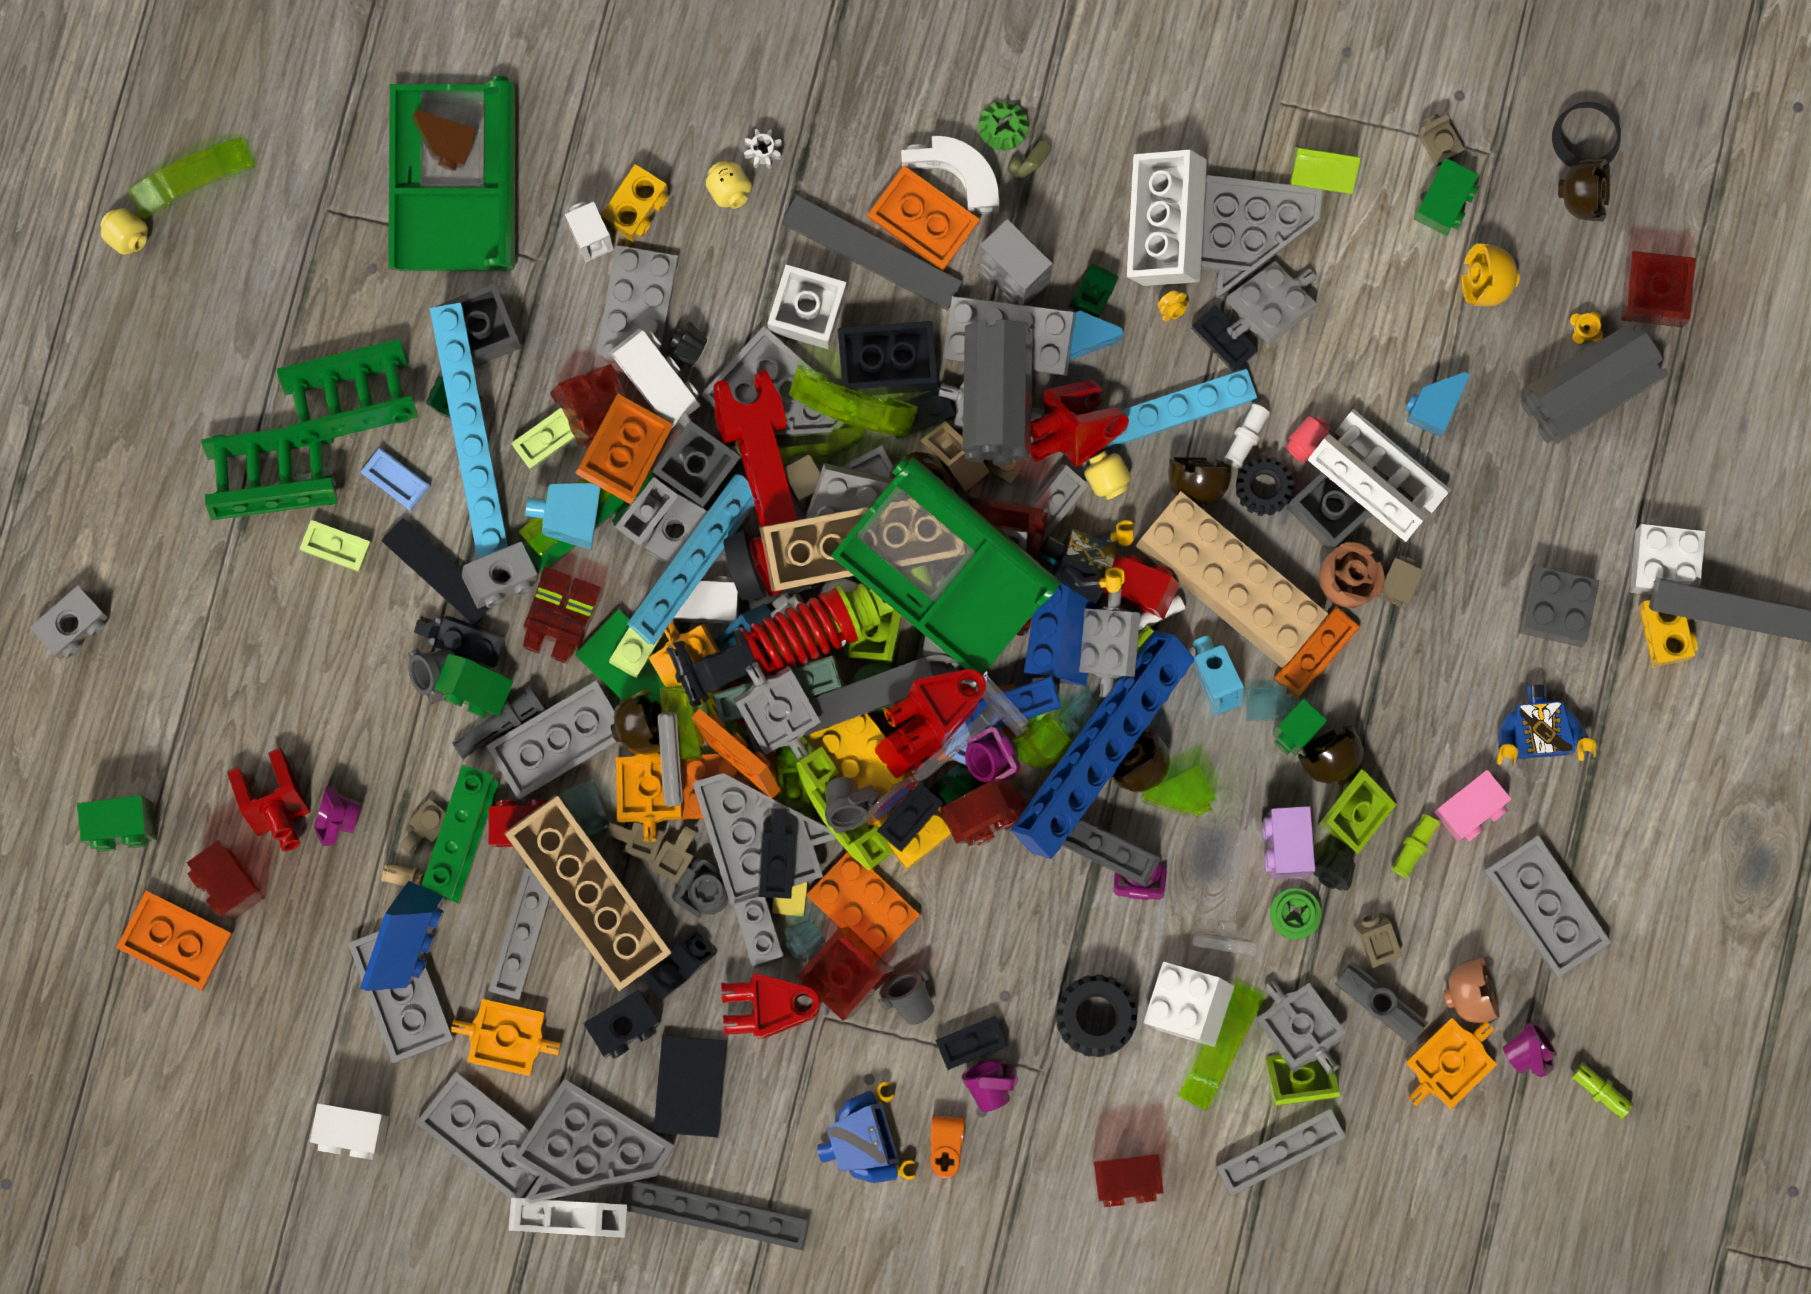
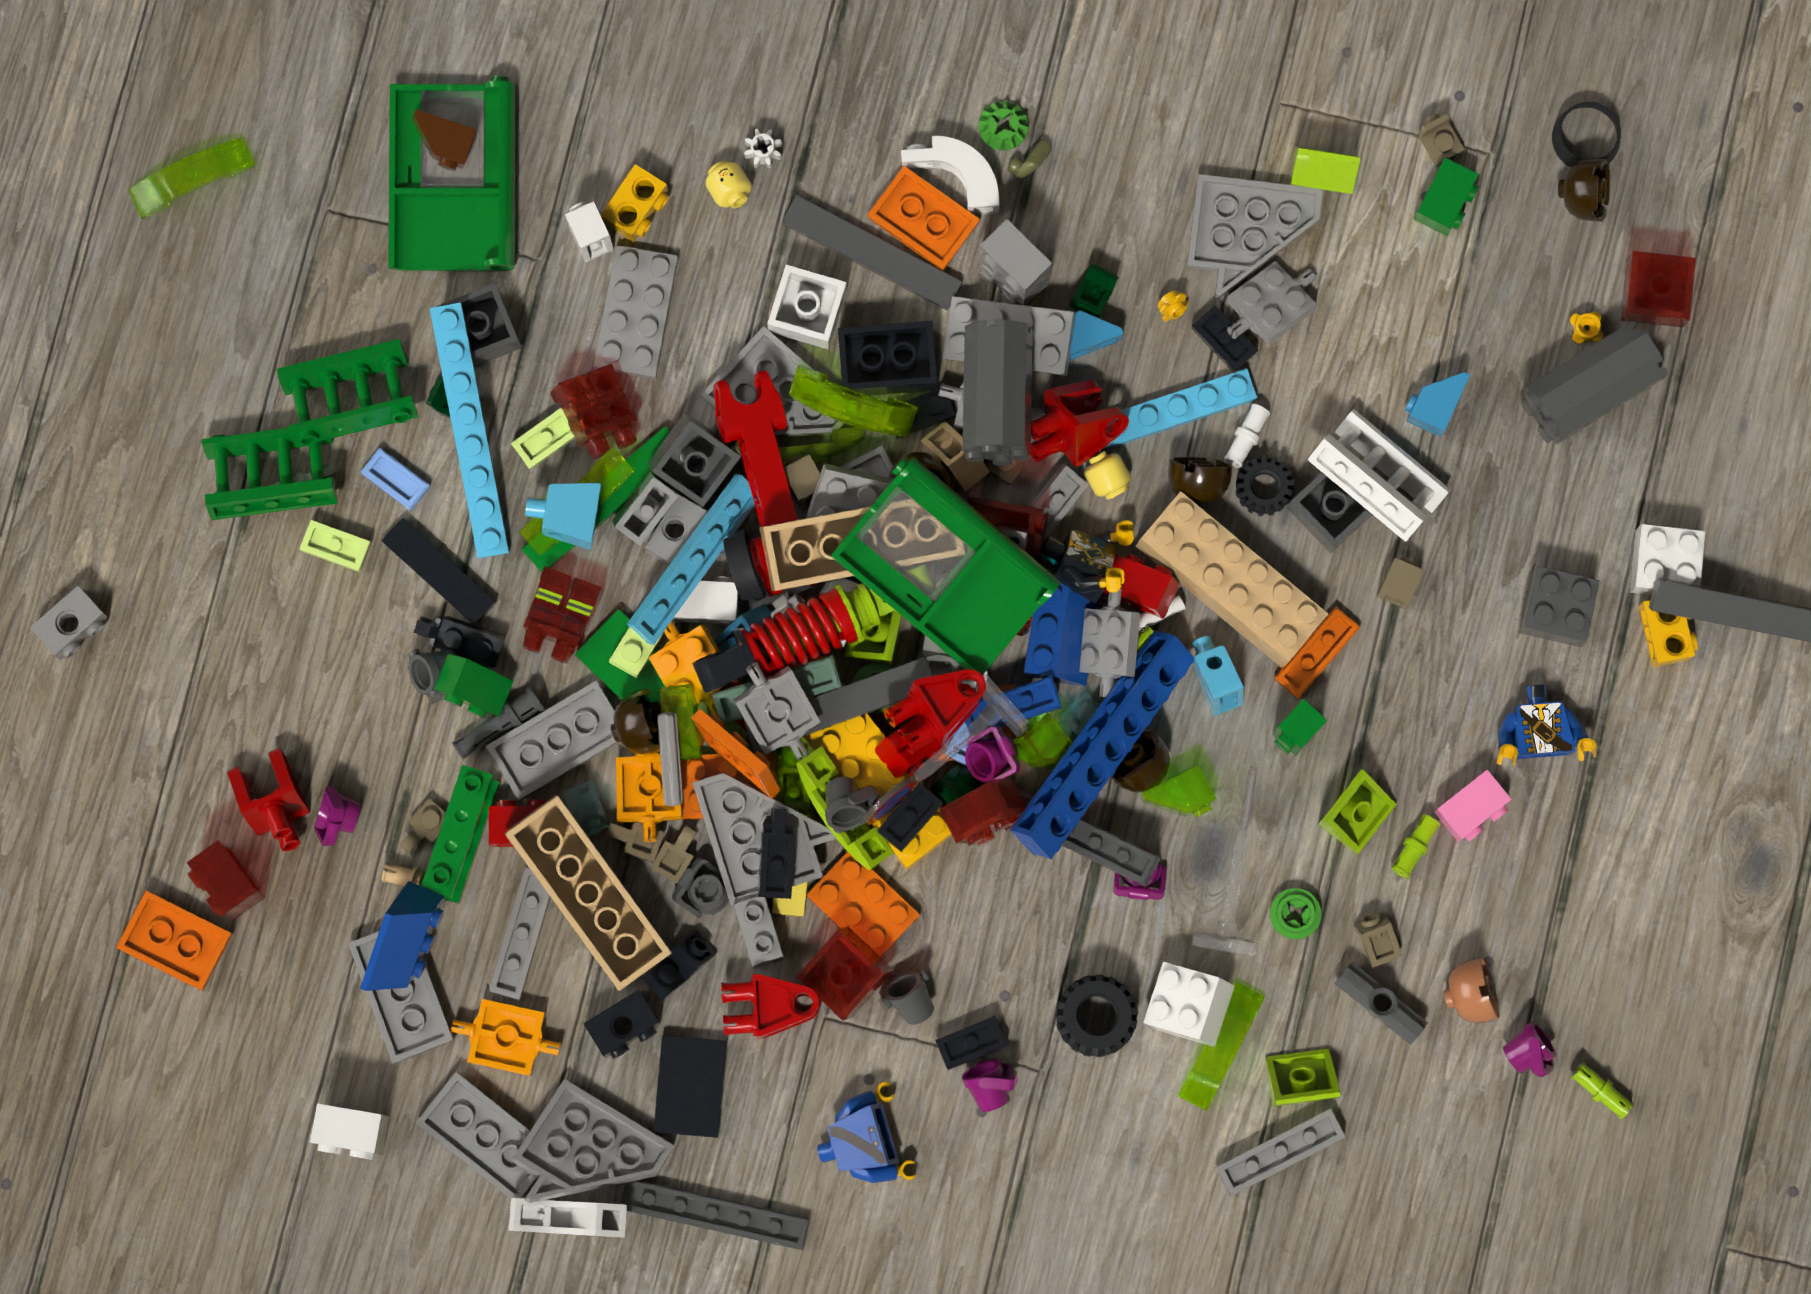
green brick [77,795,156,852] -> none
light yellow head [101,208,148,255] -> none
light grey brick [462,541,538,609] -> none
orange plate [575,394,674,504] -> none
white brick [609,329,701,429] -> none
black pin [666,641,709,707] -> none
pearl dark grey piece [668,321,707,365] -> none
clear light blue piece [784,920,826,966] -> none
orange piece [930,1115,965,1179] -> none
clear red brick [1091,1154,1164,1208] -> none
white brick [1127,150,1207,286] -> none
clear light blue bracket [1245,685,1292,721] -> none
light grey plate [1256,980,1347,1074] -> none
lavender brick [1261,807,1315,879] -> none
coral brick [1285,416,1331,463] -> none
dark brown cylinder [1298,725,1364,785] -> none
pearl dark grey piece [1313,849,1355,891] -> none
nougat cylinder [1319,542,1385,608] -> none
light orange plate [1405,1018,1497,1110] -> none
yellow cylinder [1461,243,1520,307] -> none
light grey plate [1484,836,1611,979] -> none

